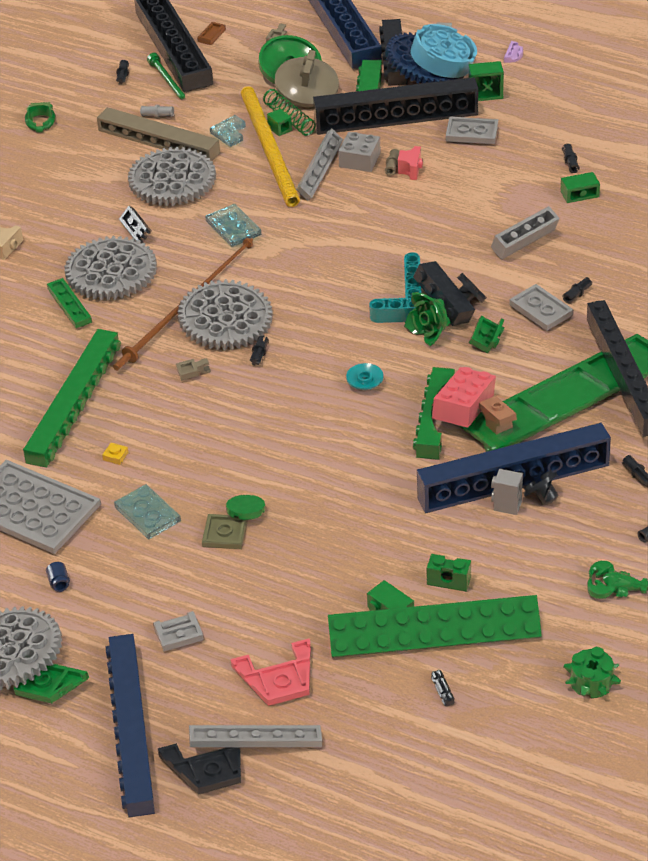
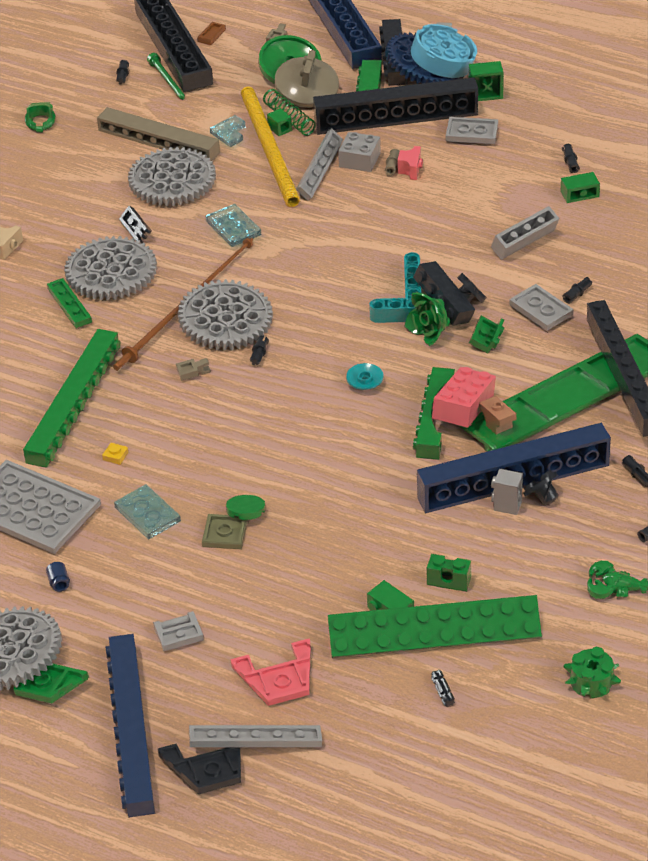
light grey pin [140,105,174,118] -> none
lavender tile [504,41,523,63] -> none

